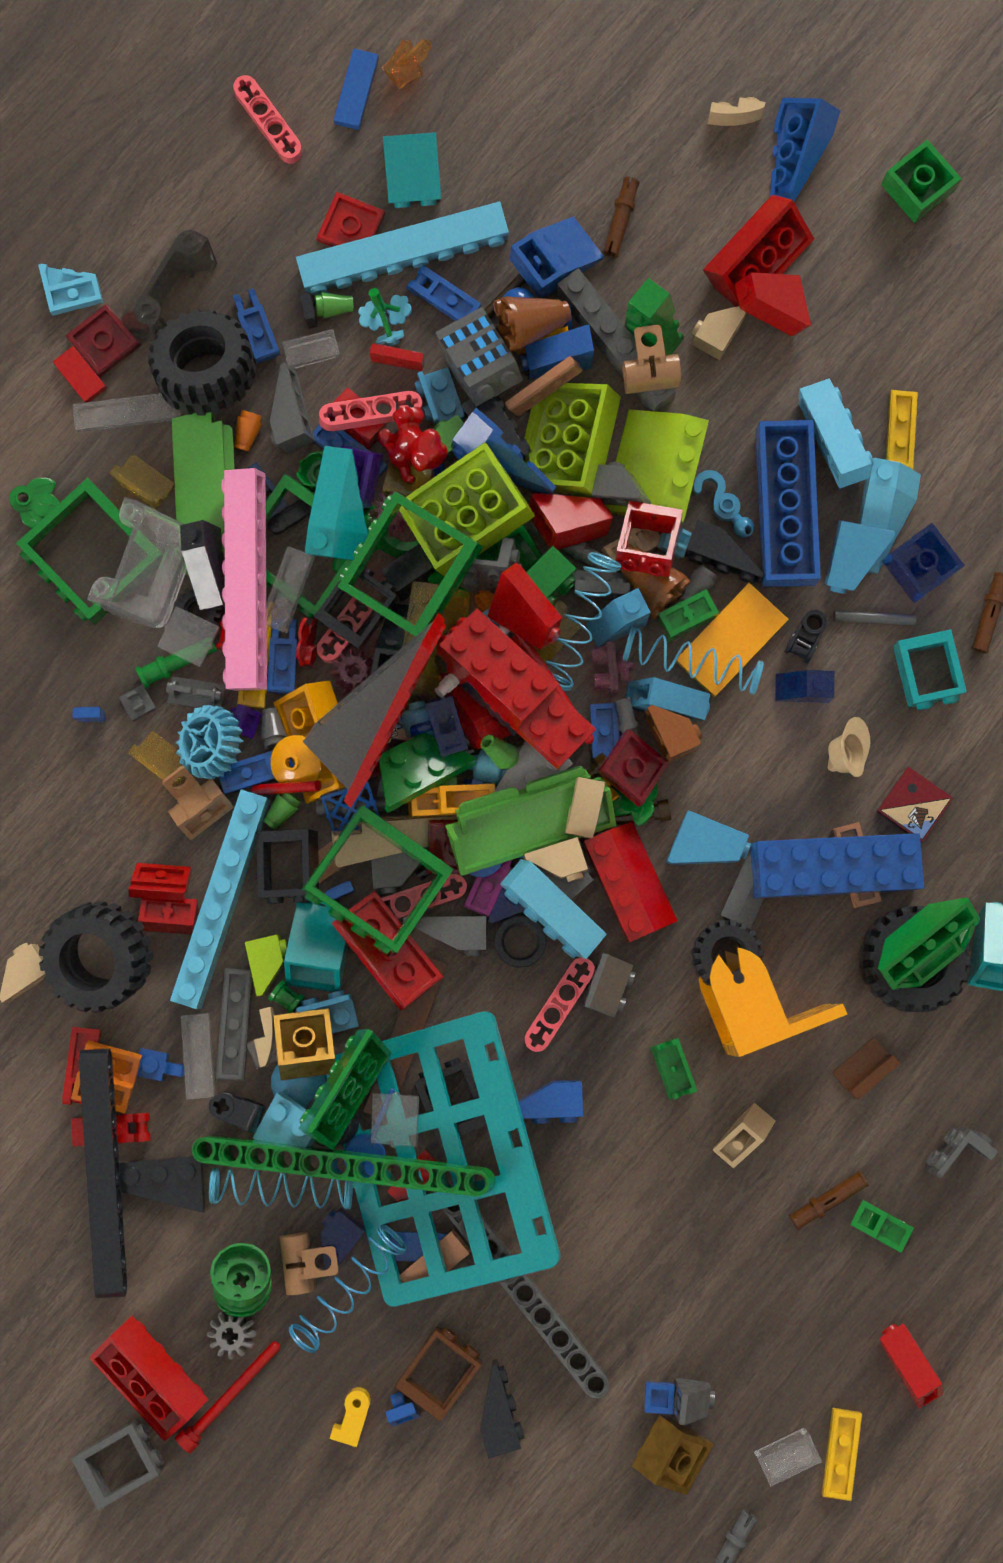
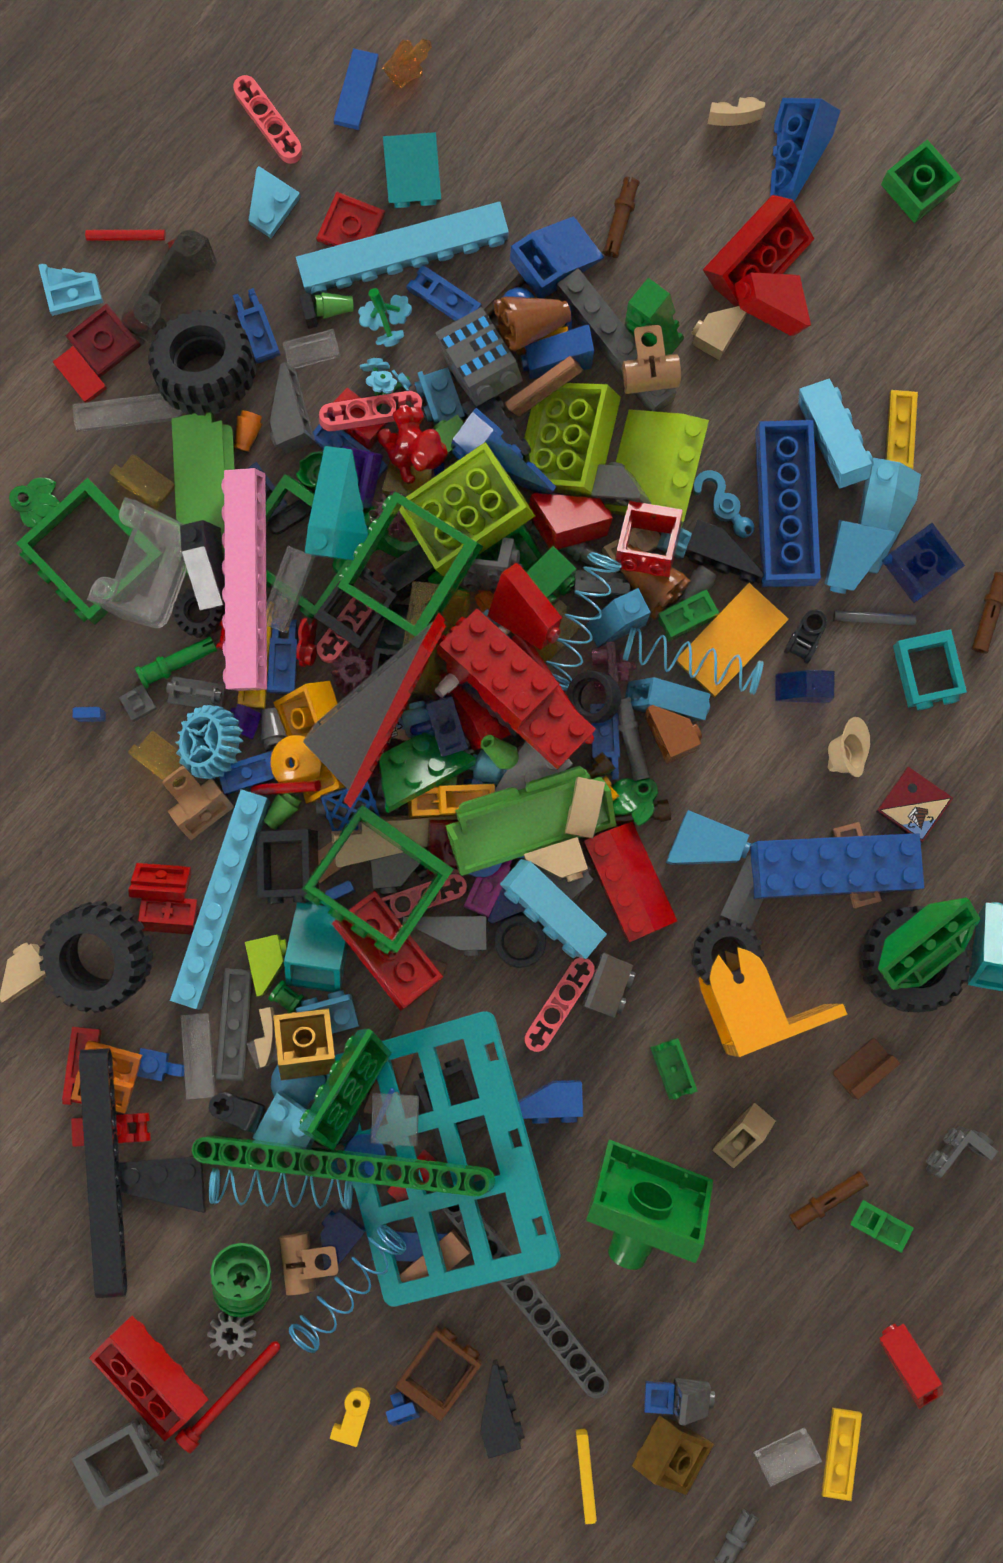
clear piece [157,606,219,667] -> none
red tile [369,343,425,371] -> none
dark red tile [598,729,670,806] -> none
none -> red bar [85,230,166,241]
none -> medium azure wing [249,166,301,238]
none -> medium azure plant [360,358,412,412]
none -> black tyre [566,671,621,723]
none -> yellow tile [576,1428,597,1524]
none -> green piece [586,1139,713,1270]

